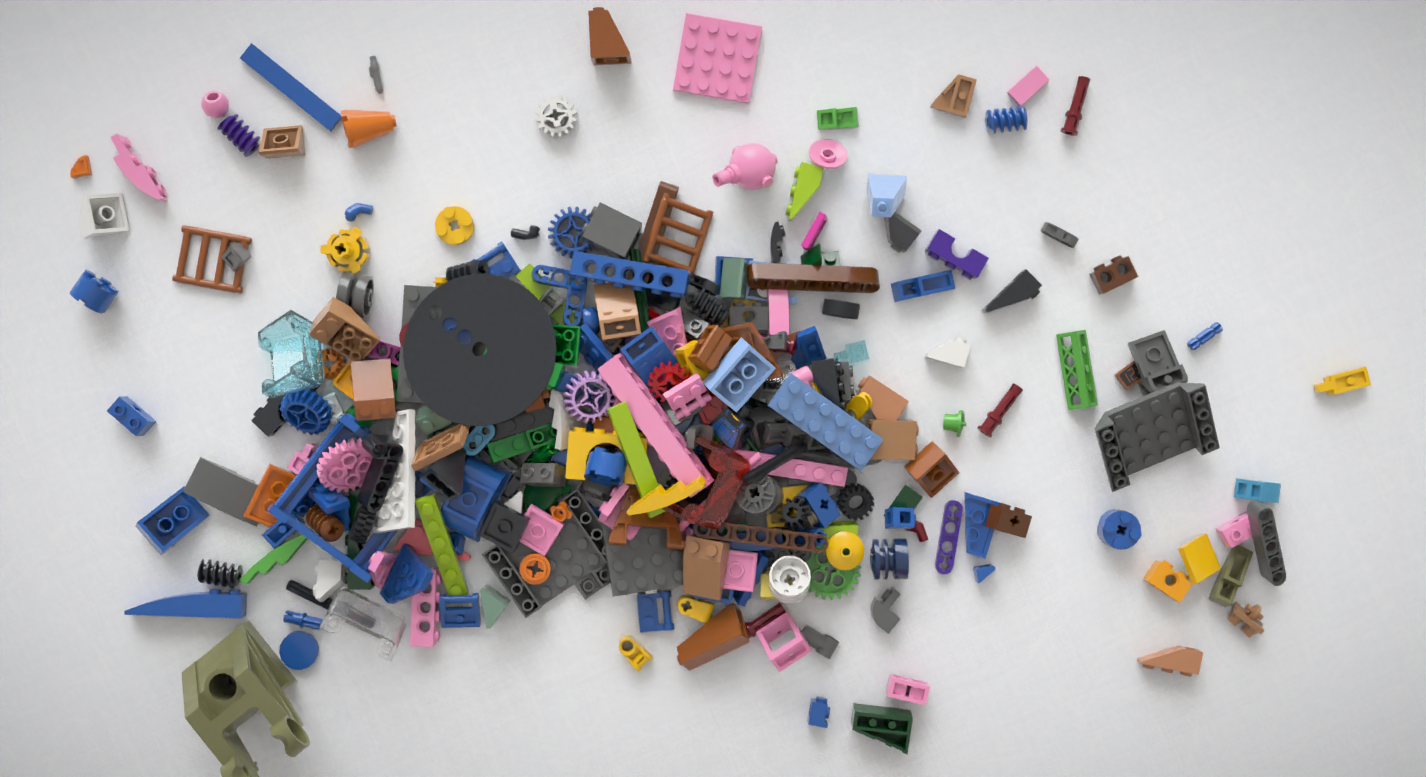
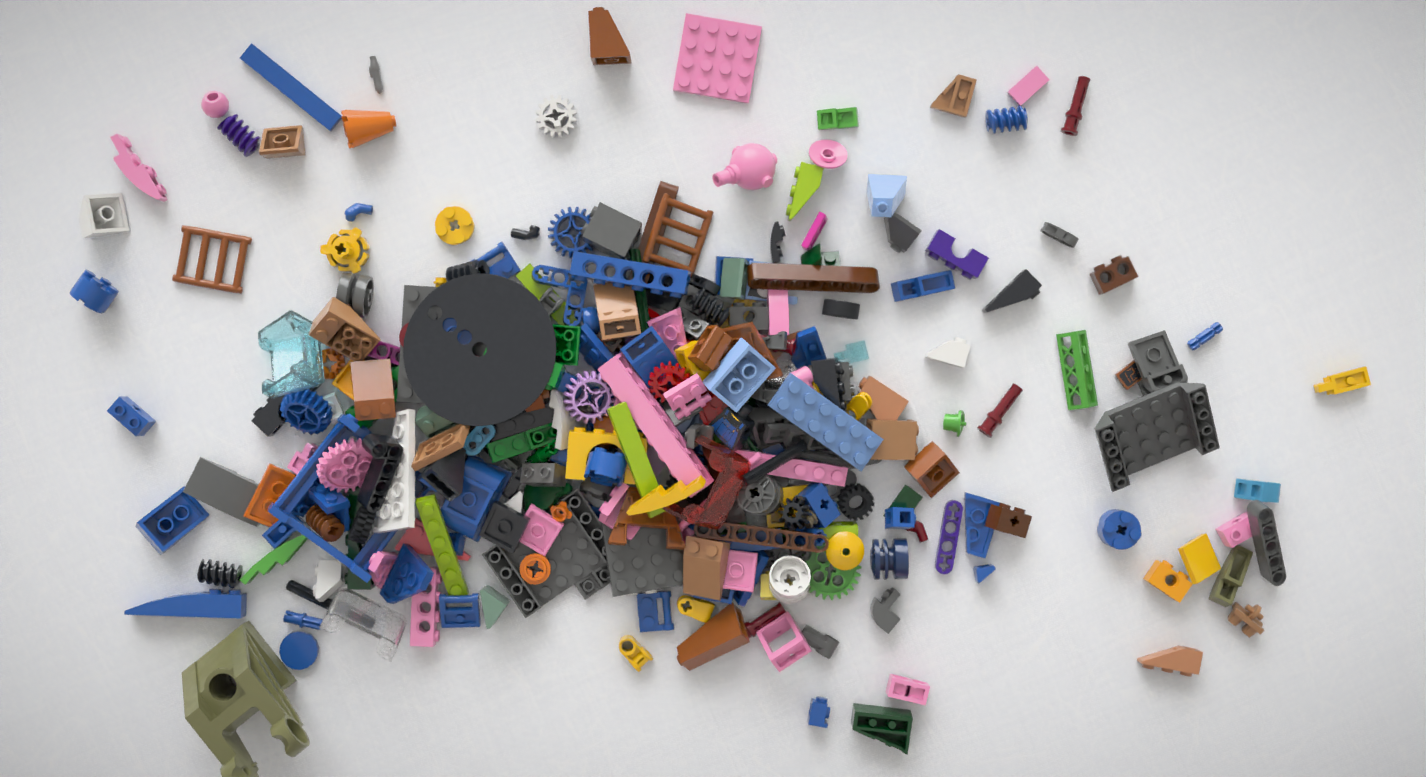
orange tile [70,155,92,178] -> none
flat silver slope [221,242,251,272] -> none

